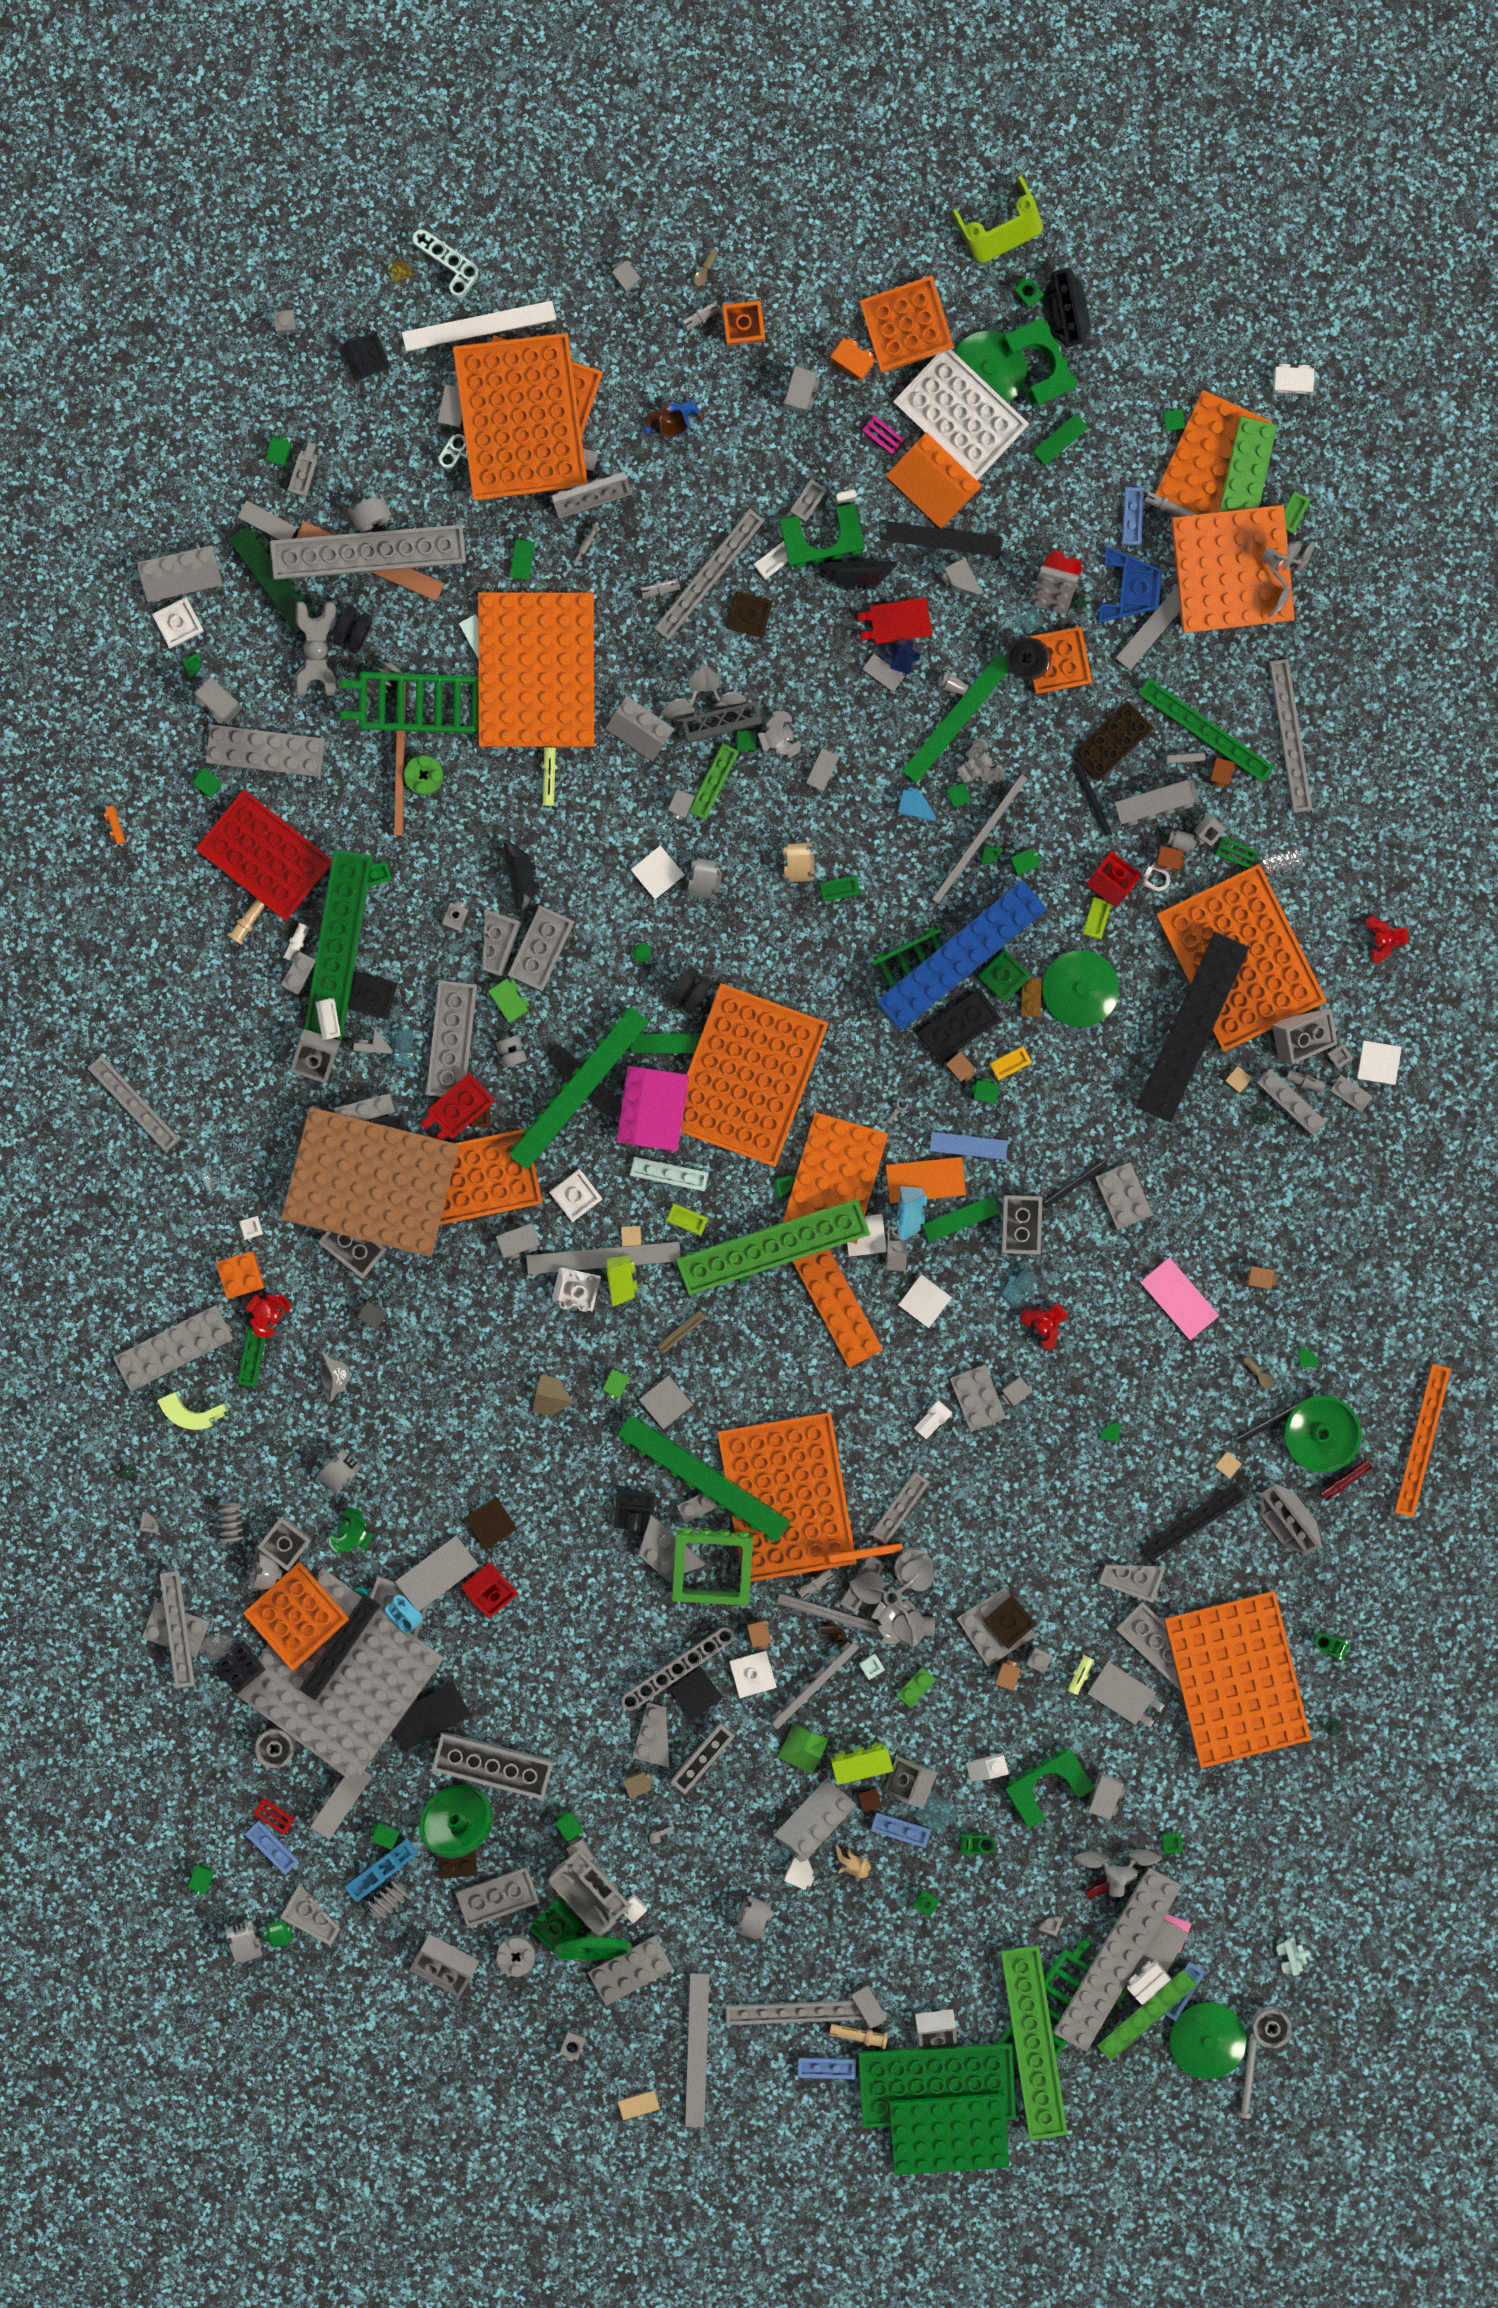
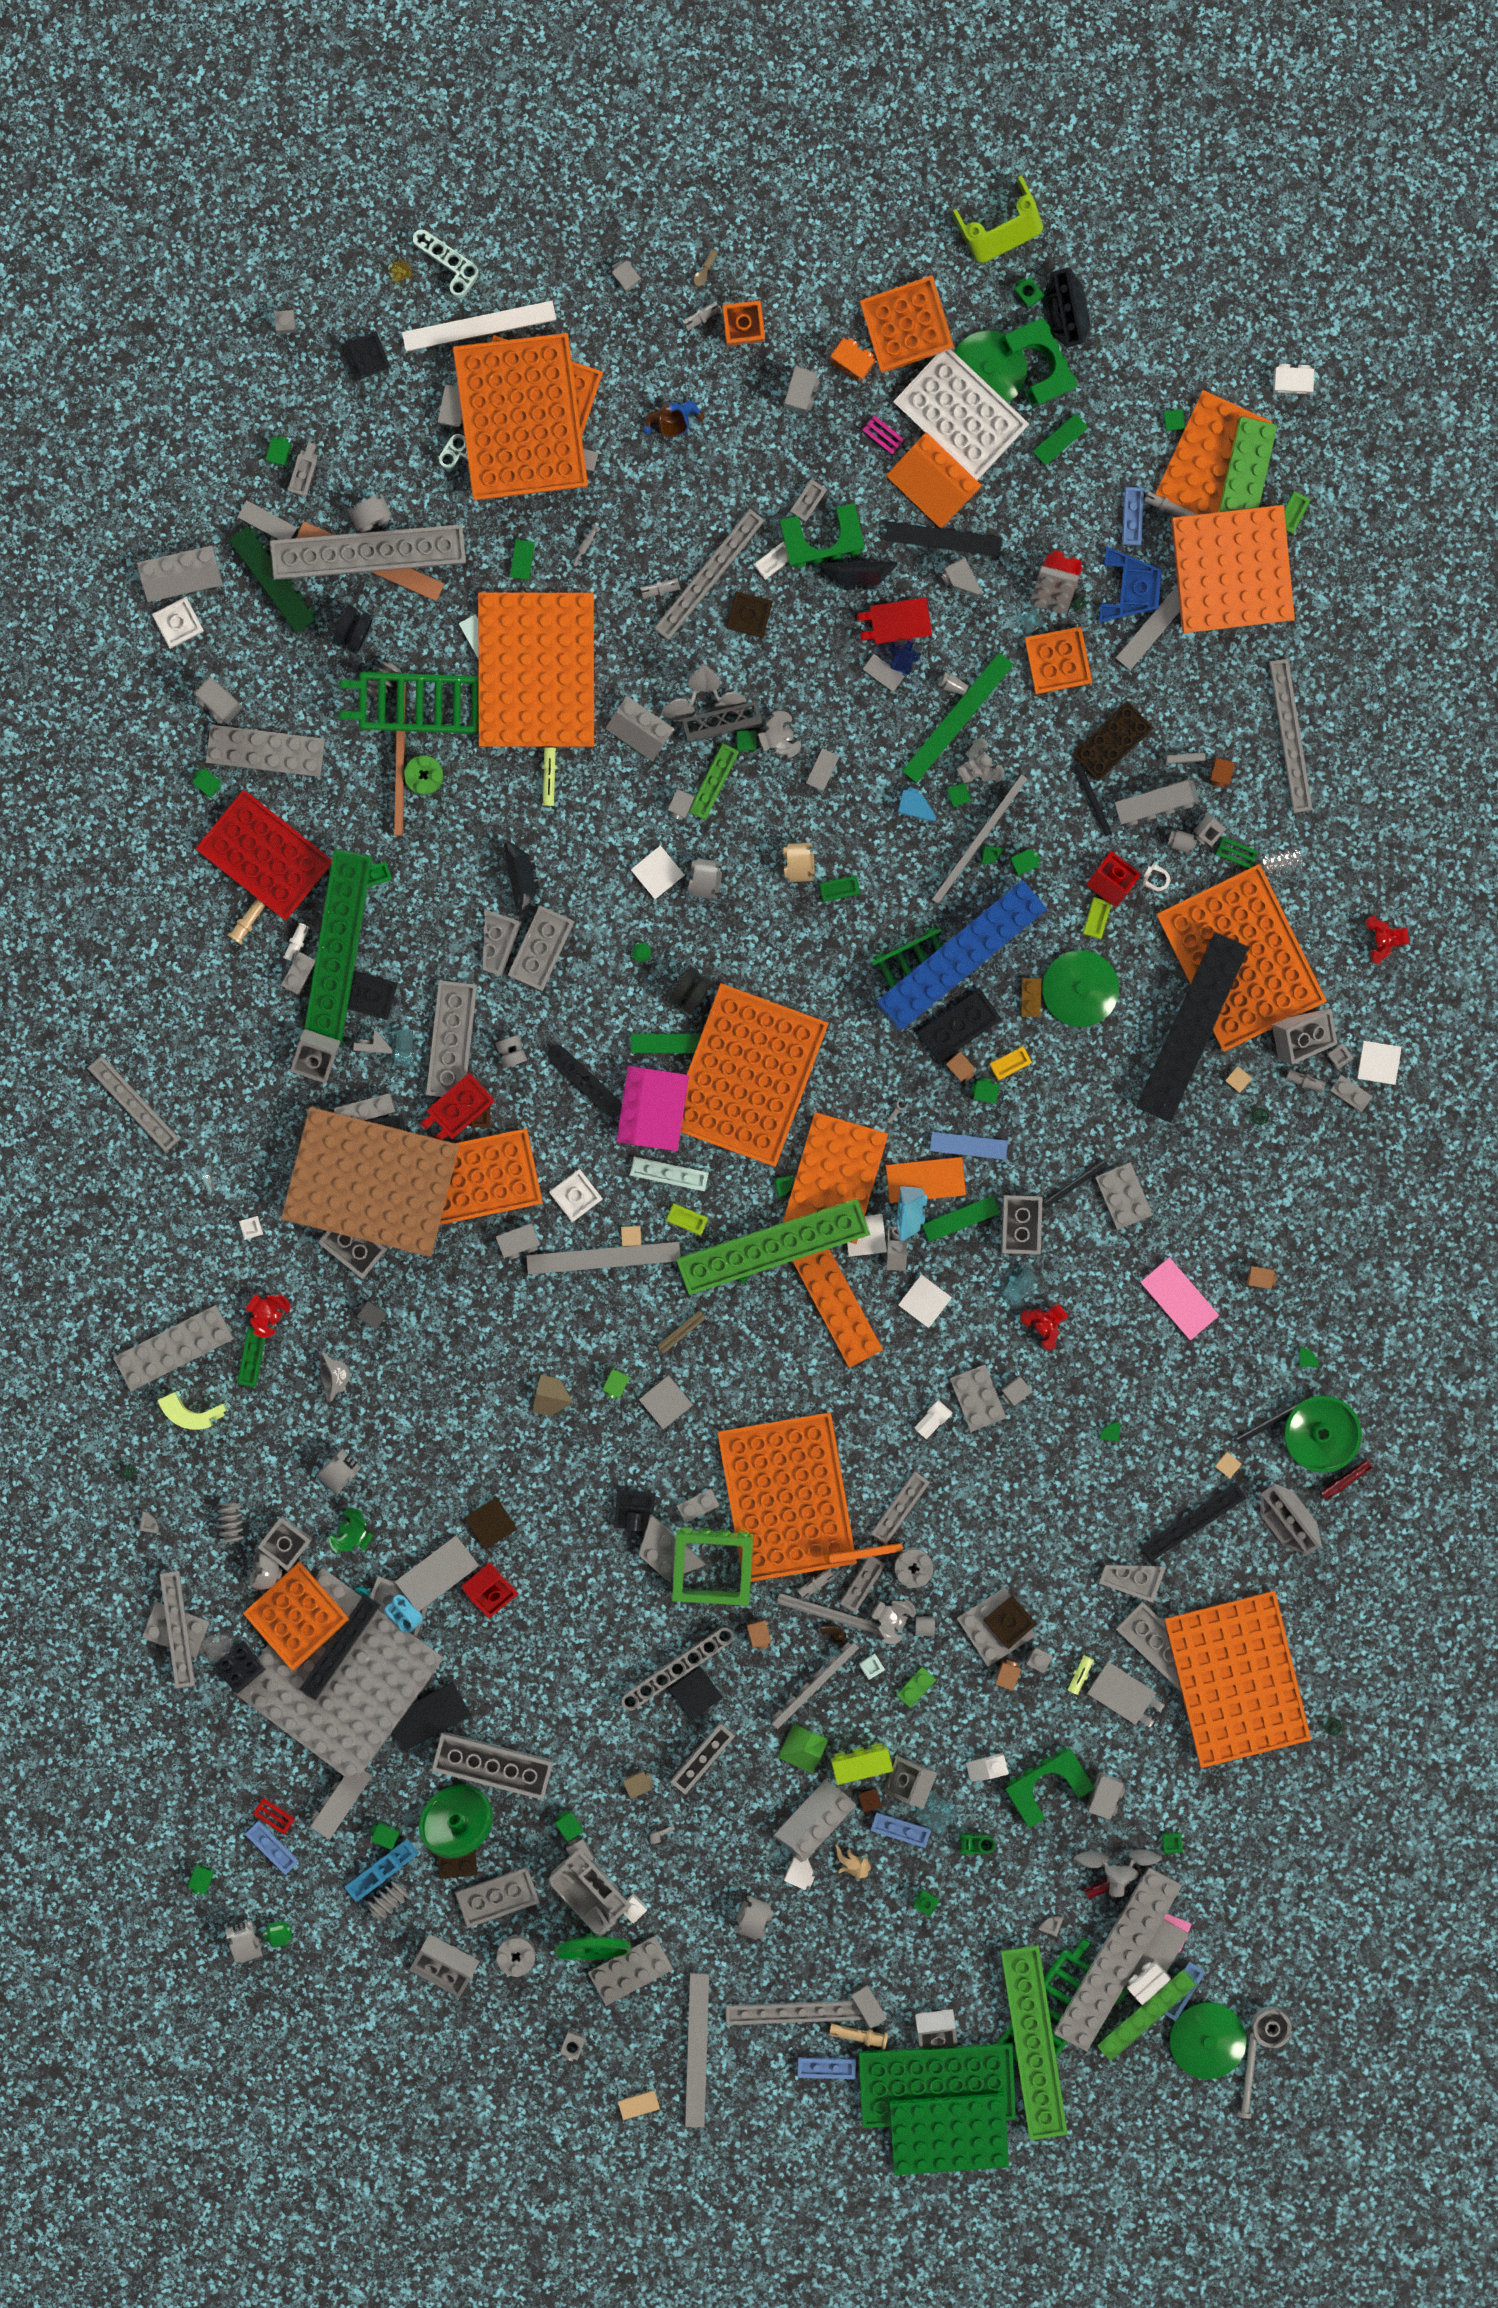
orange plate [104,805,126,845] -> none
green tile [182,653,201,679] -> none
orange brick [216,1251,265,1299] -> none
light grey brick [255,1727,295,1768] -> none
light grey wing [281,1884,340,1946] -> none
light grey piece [295,602,336,696] -> none
white tile [316,998,341,1040] -> none
light grey brick [442,901,469,932] -> none
bright green brick [488,978,530,1023] -> none
green brick [509,1007,650,1170] -> none
green slope [529,1899,584,1953] -> none
light grey plate [552,472,631,519] -> none
white slope [552,1267,601,1312] -> none
lime slope [607,1255,638,1306] -> none
green brick [618,1414,791,1542] -> none
light grey wing [632,1702,669,1768] -> none
white plate [729,1650,777,1698] -> none
white tile [835,489,857,505] -> none
light grey plant [850,1559,934,1647] -> none
green tile [978,949,1032,1003] -> none
black wheel [1006,637,1052,680] -> none
green plate [1138,678,1274,783] -> none
dark orange brick [1154,846,1185,873] -> none
dark tan piece [1243,1357,1274,1389] -> none
light grey brick [1256,1069,1326,1136] -> none
light grey plant [1261,542,1316,617] -> none
light aqua hips [1276,1937,1310,1976] -> none
green piece [1312,1632,1351,1661] -> none
orange plate [1394,1364,1451,1517] -> none

